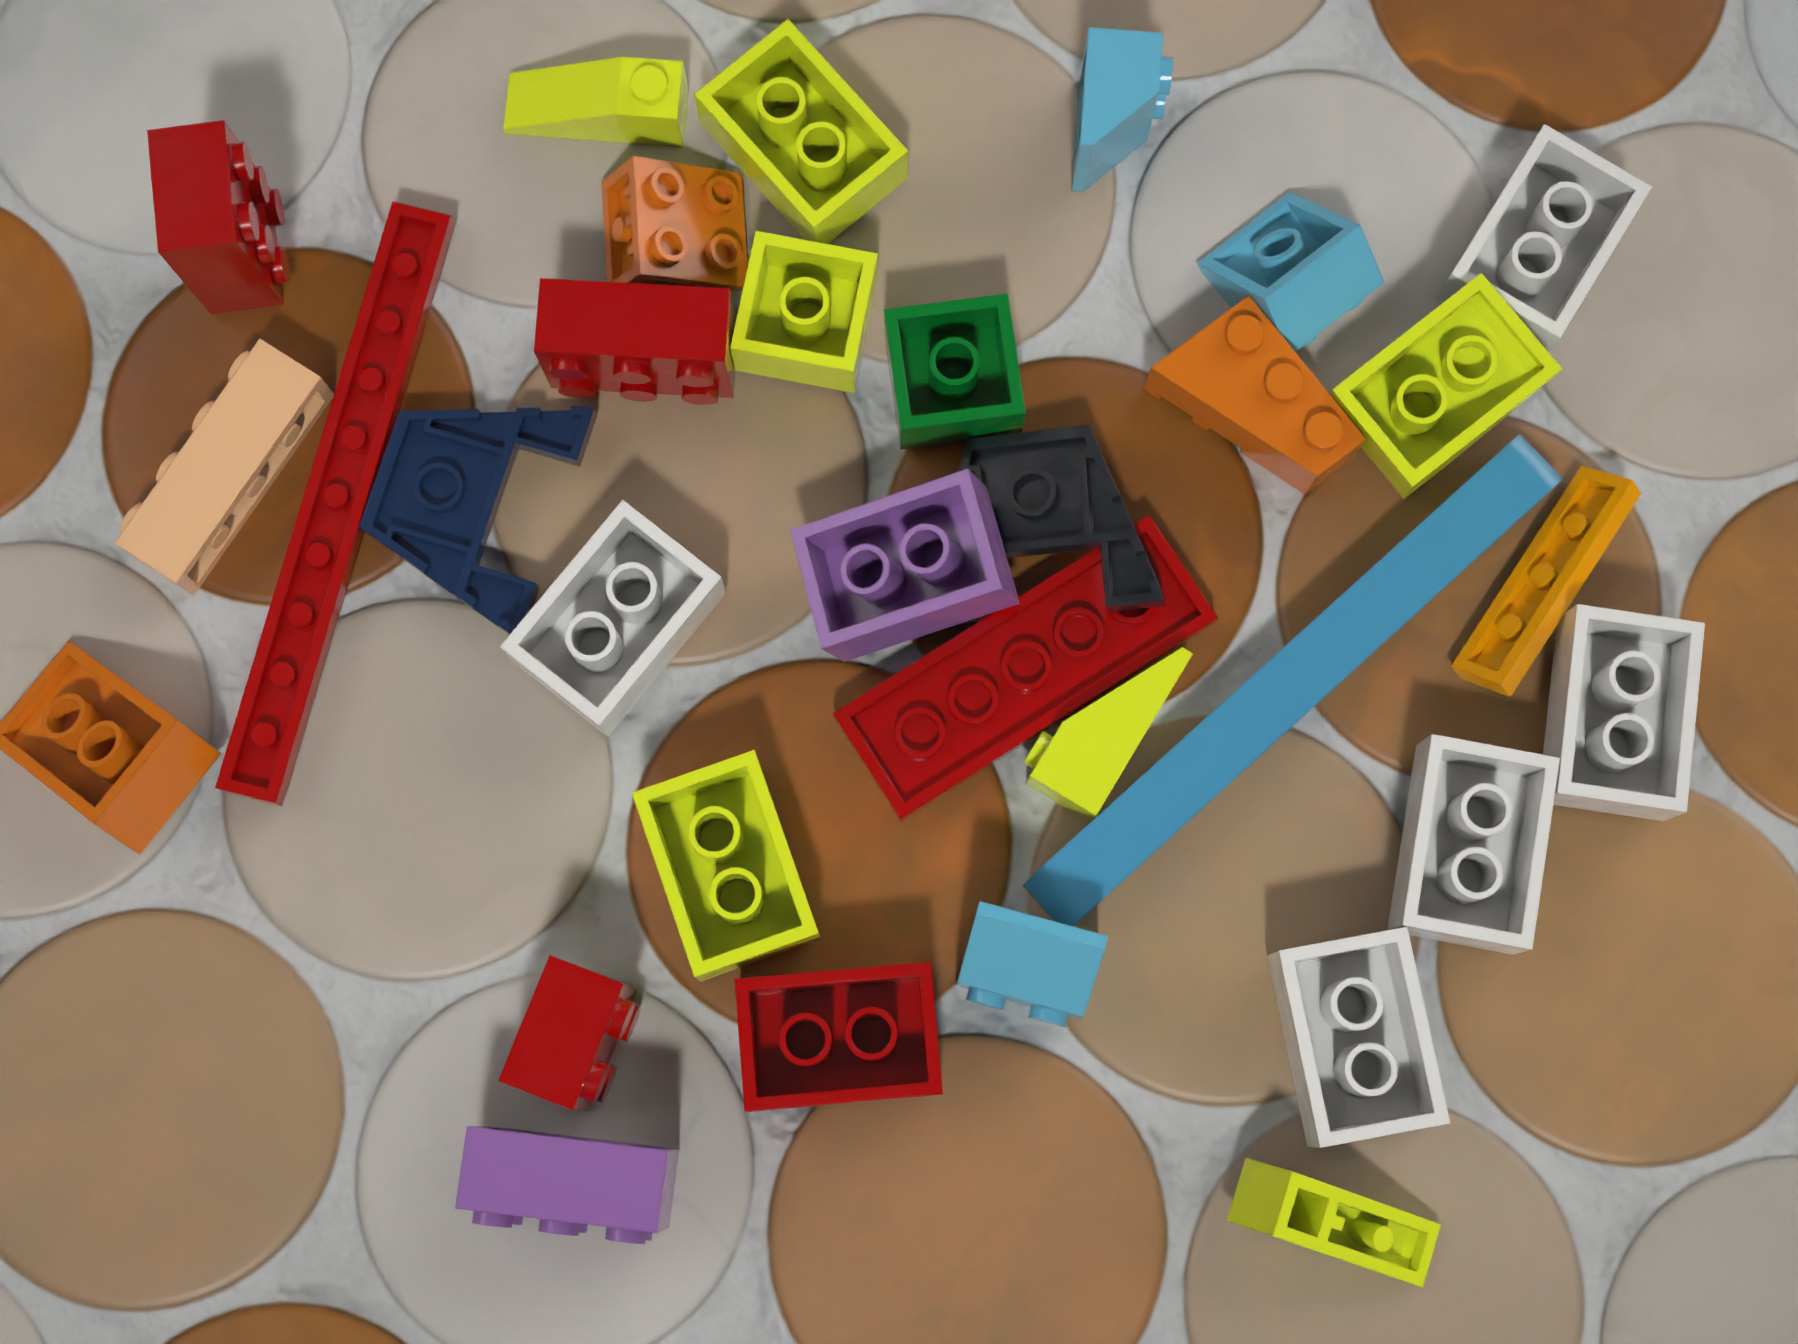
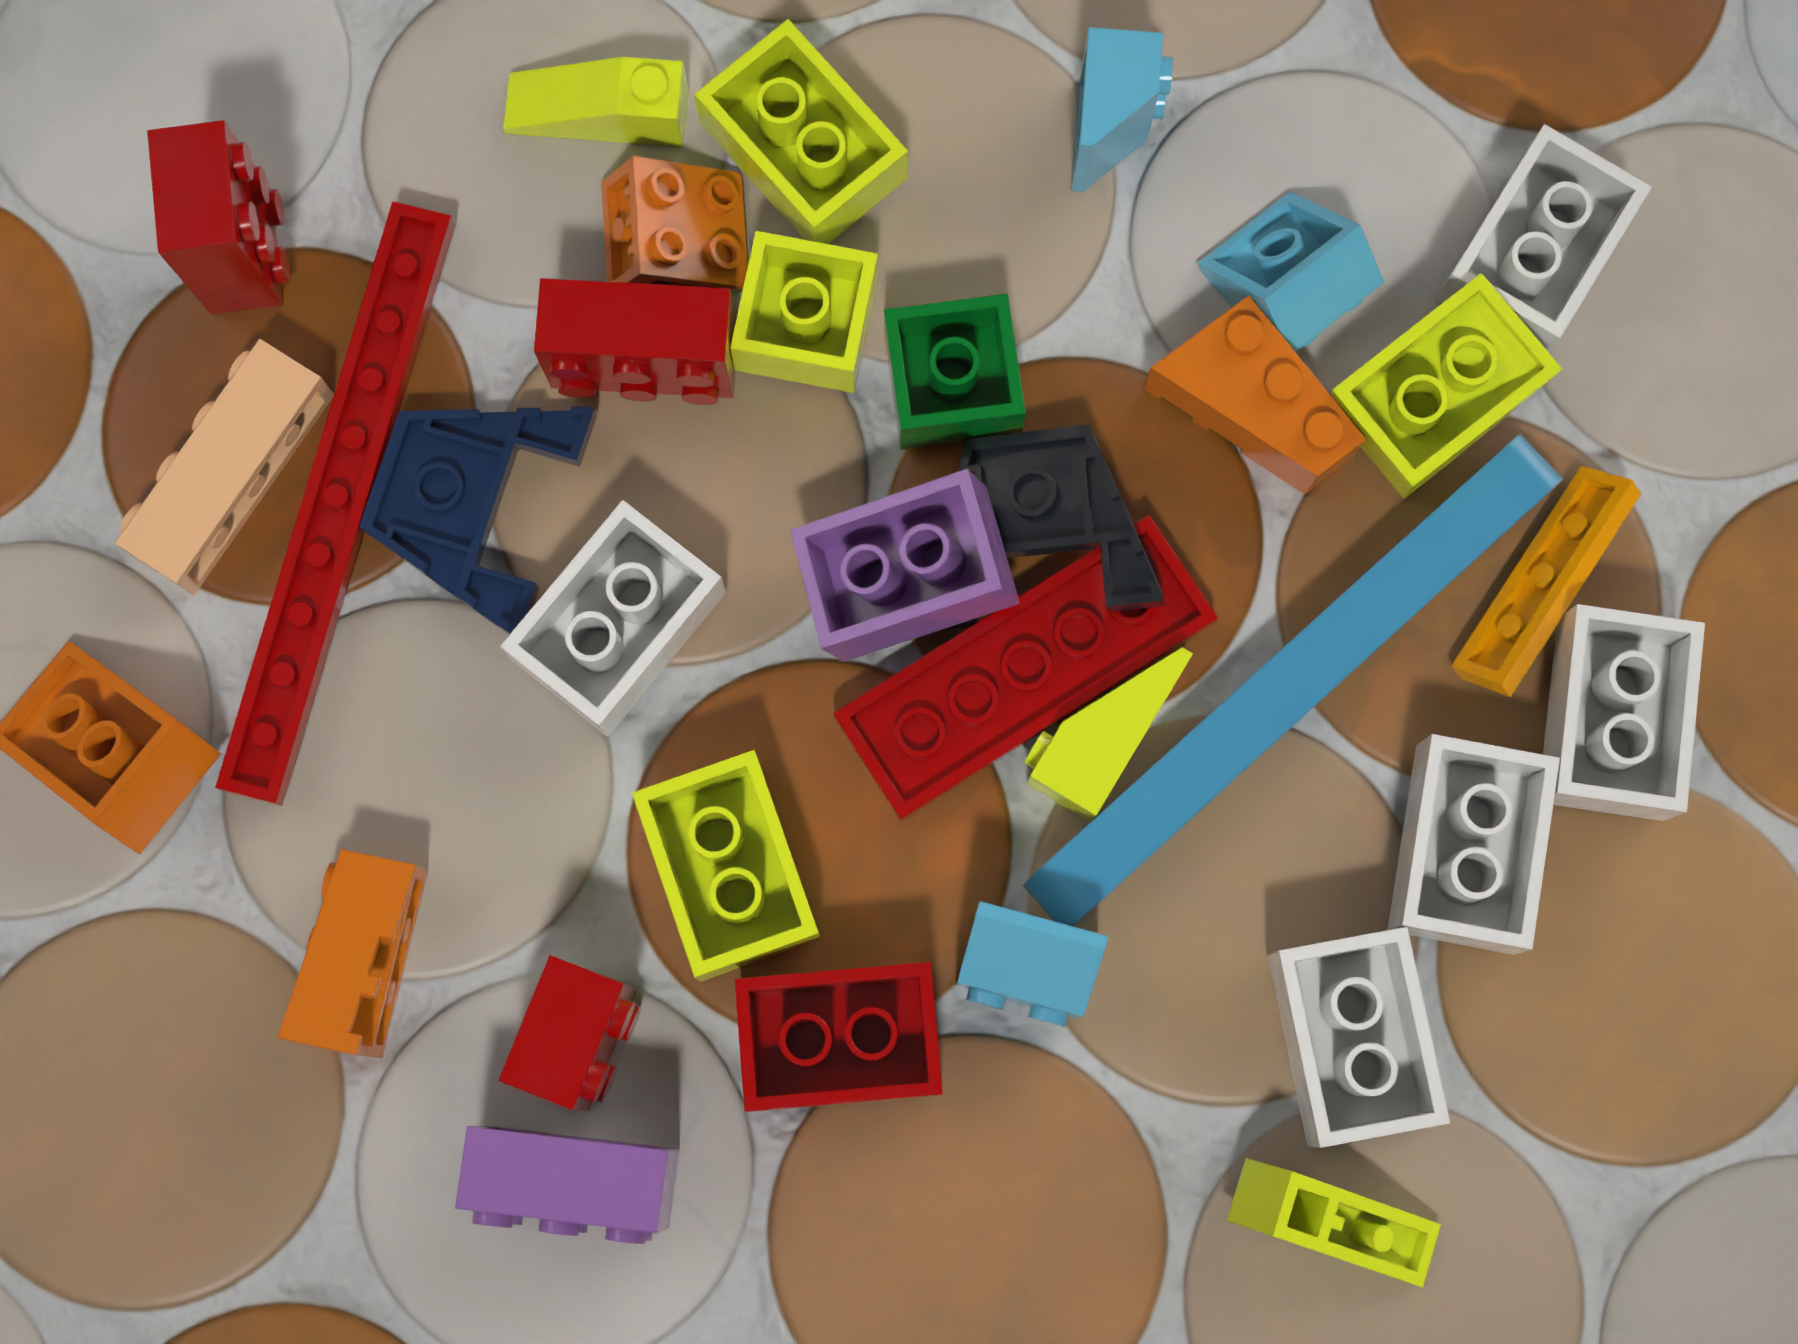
none -> orange wedge [277,849,428,1058]

